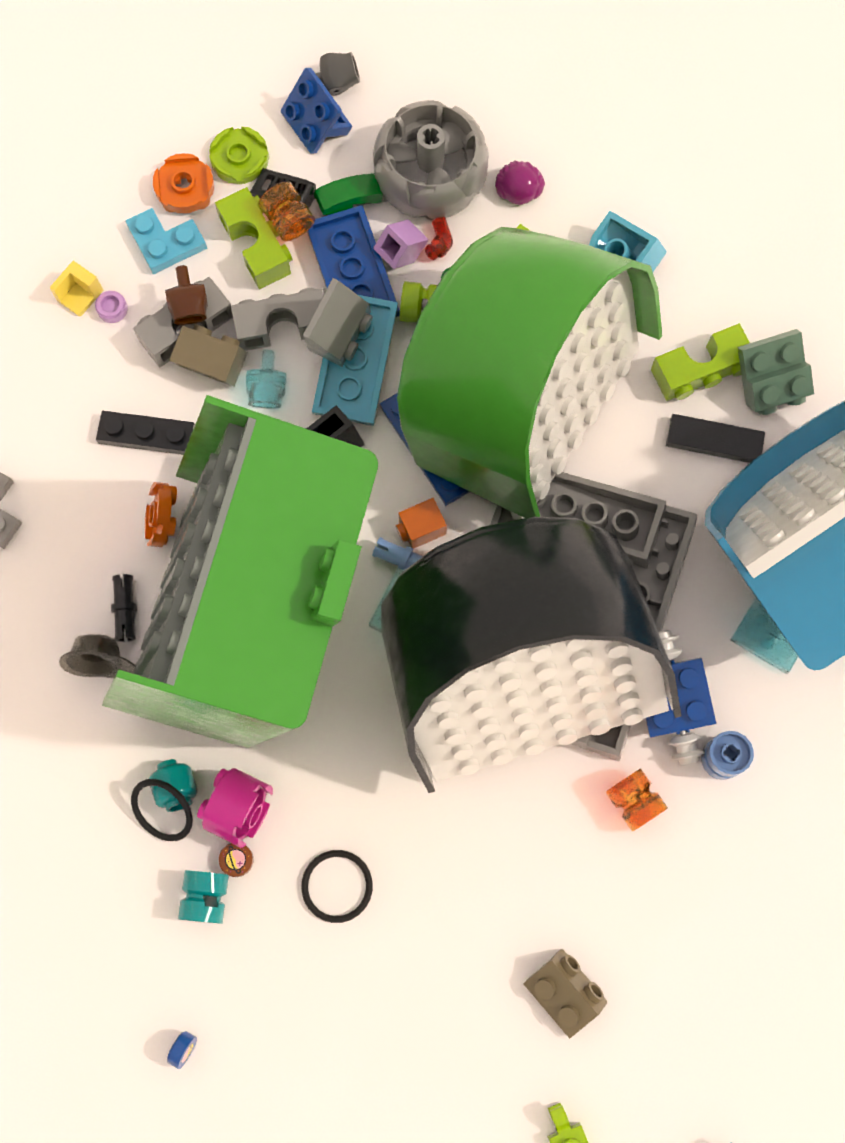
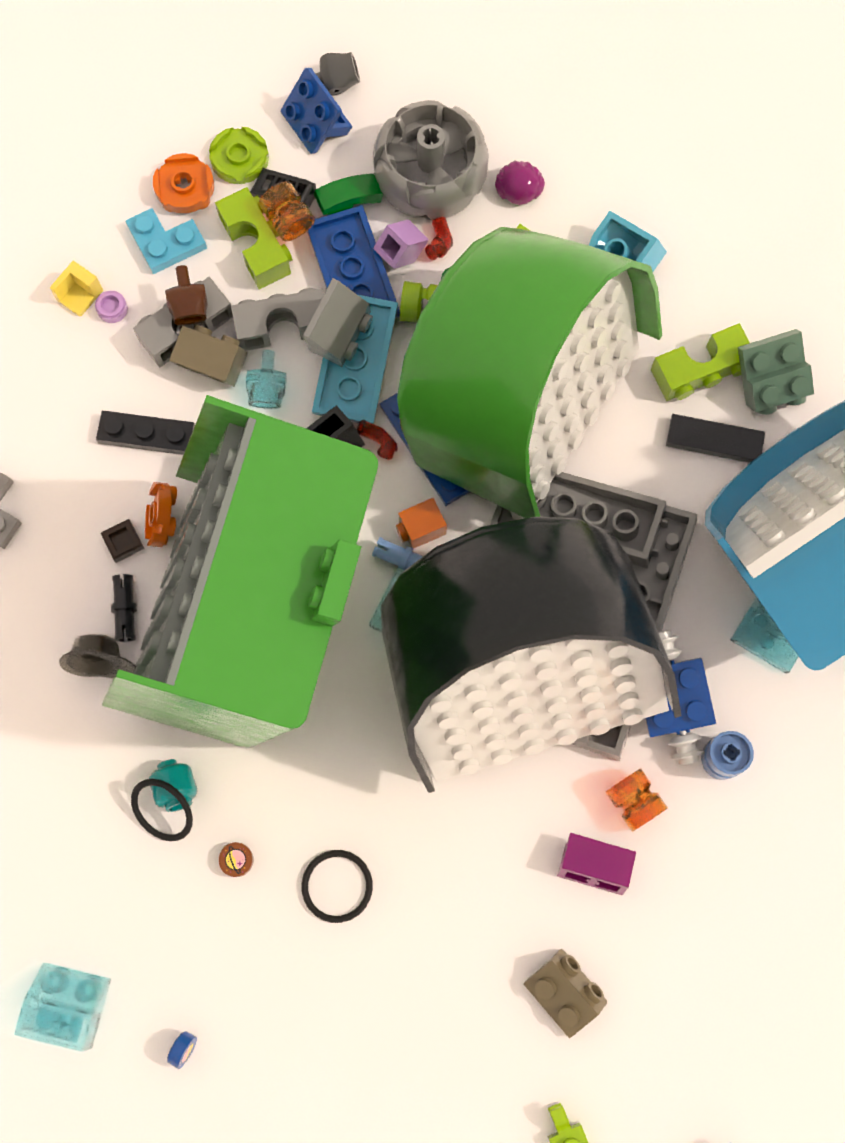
teal wheel [178,870,229,924] -> none
dark pink brick [197,768,273,848] -> none
none -> clear light blue slope [14,962,111,1052]
none -> dark brown tile [100,519,145,563]
none -> clear red arm [357,420,398,460]
none -> magenta hinge [557,833,636,896]

